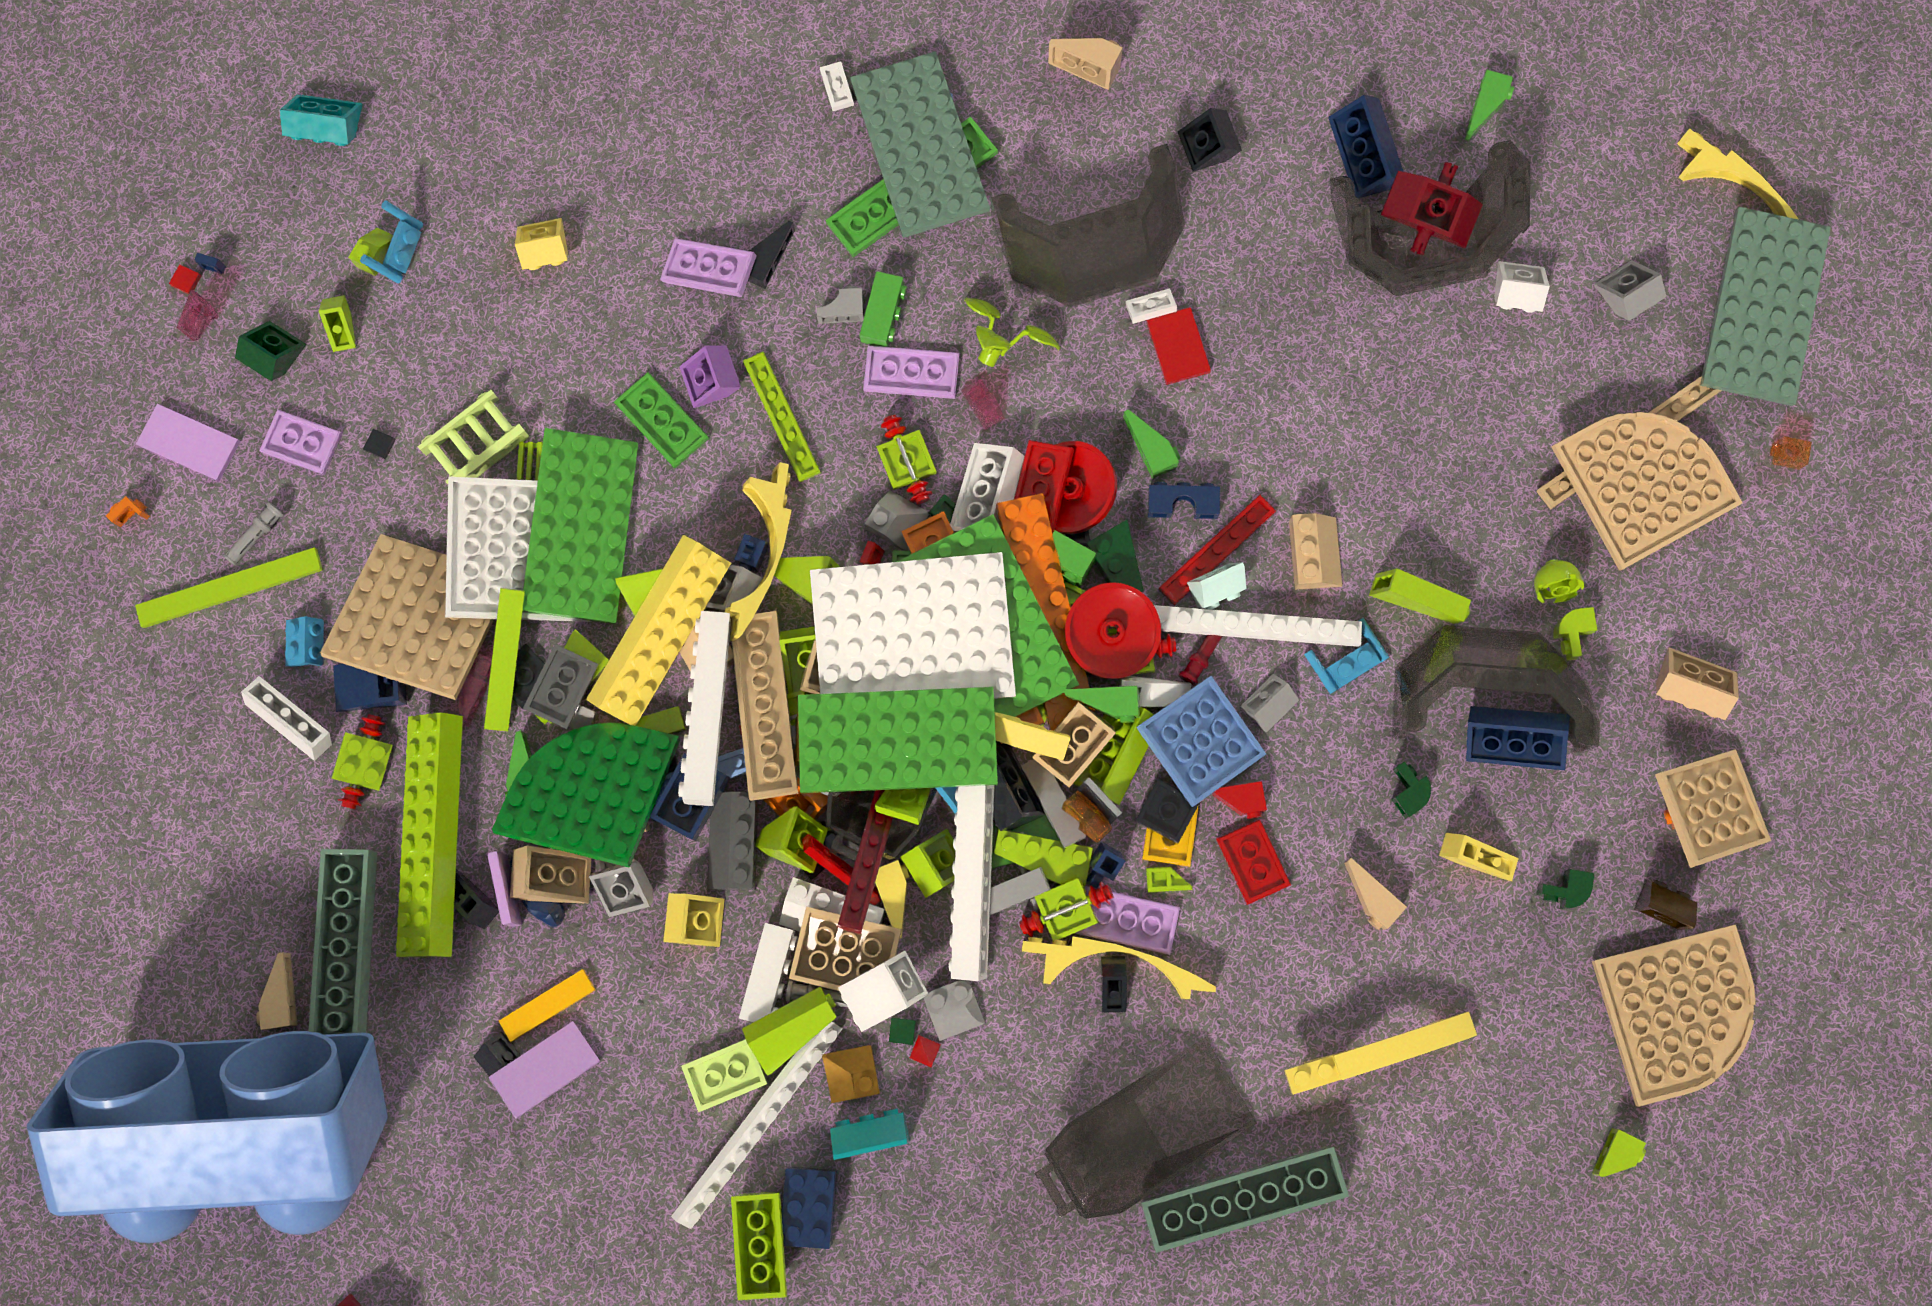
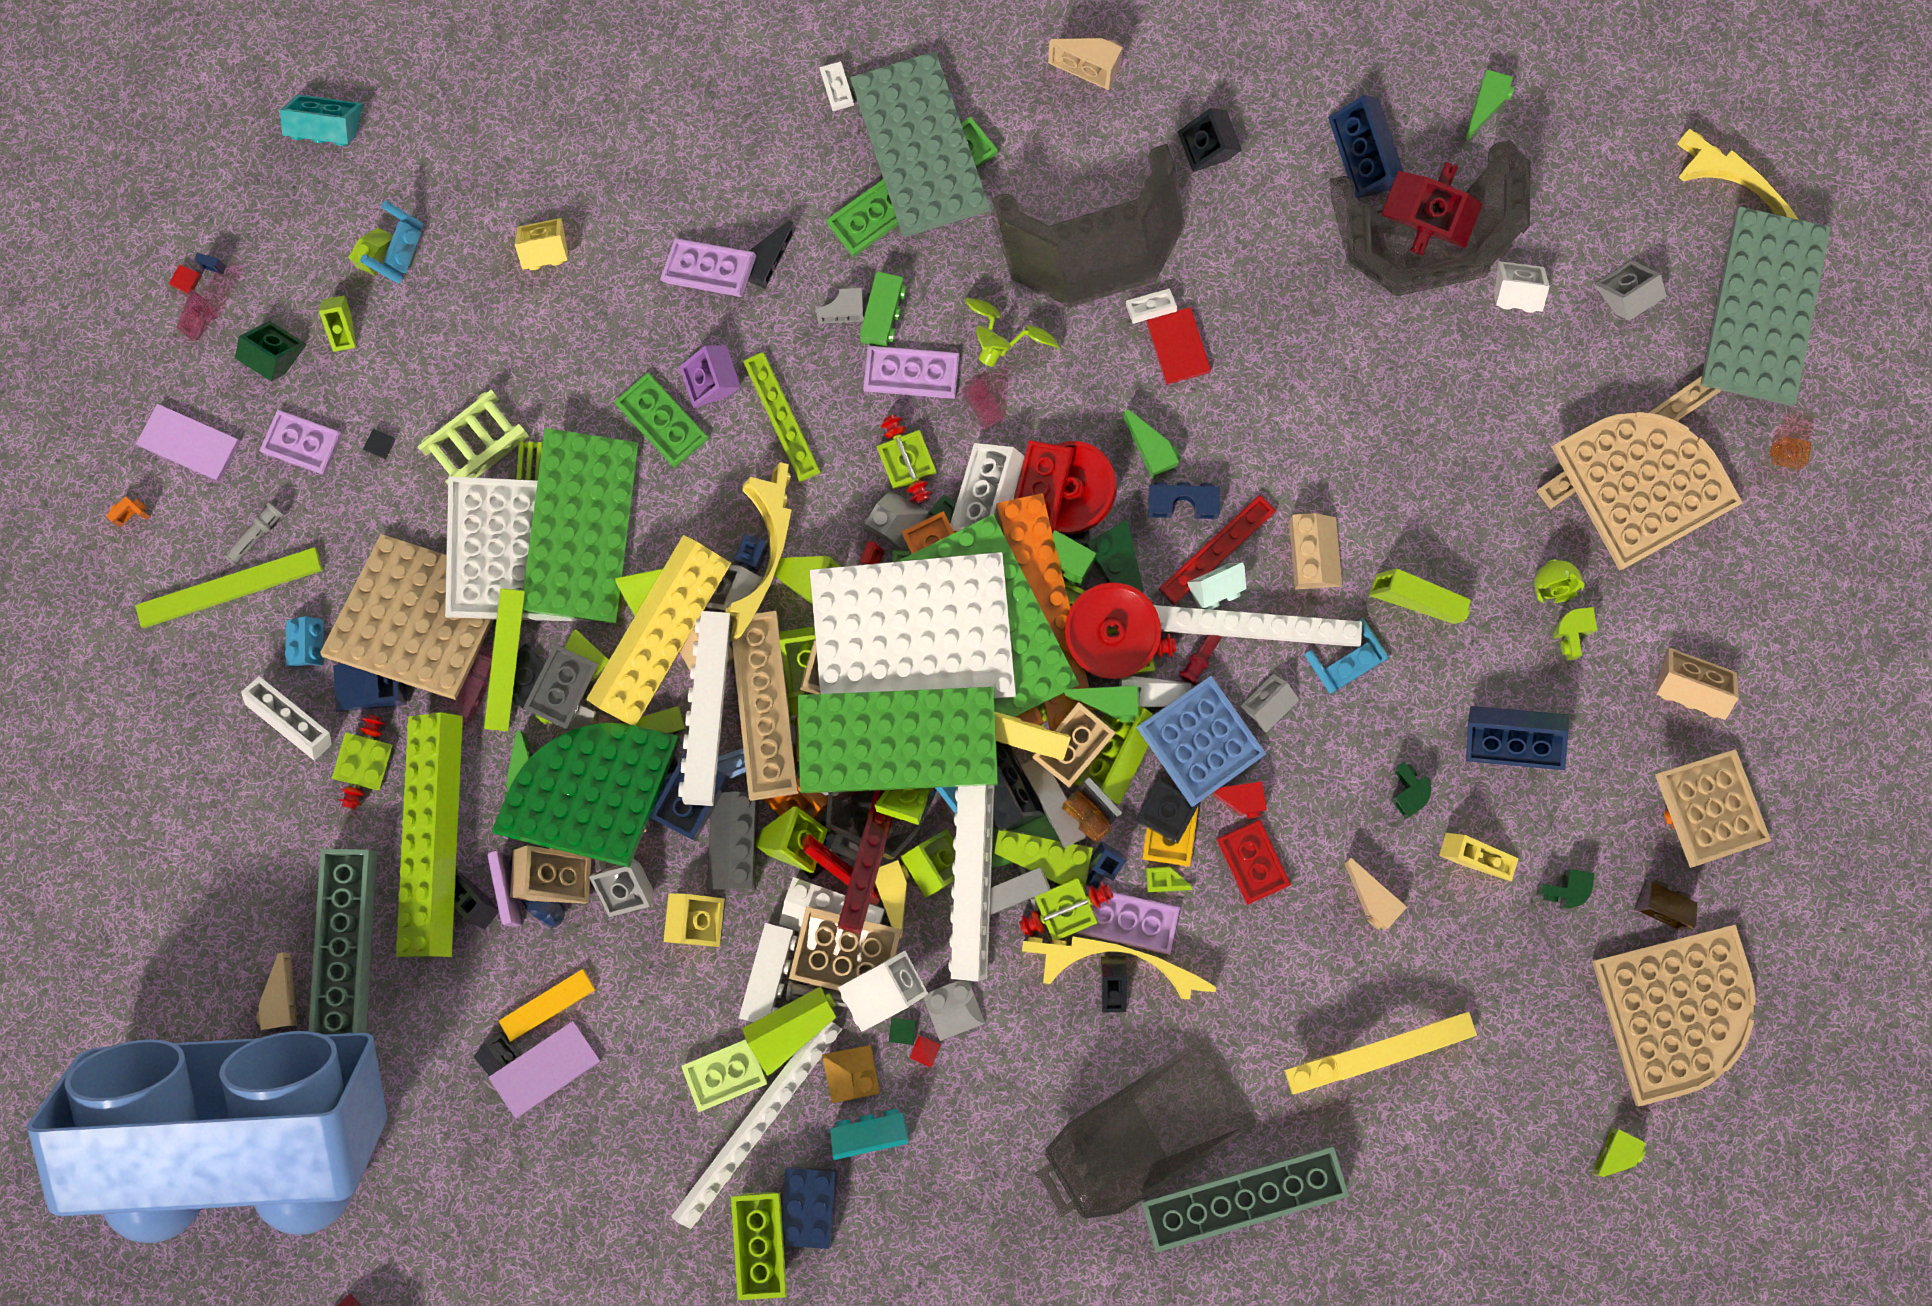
clear smoke windscreen [1392,625,1600,753] -> none

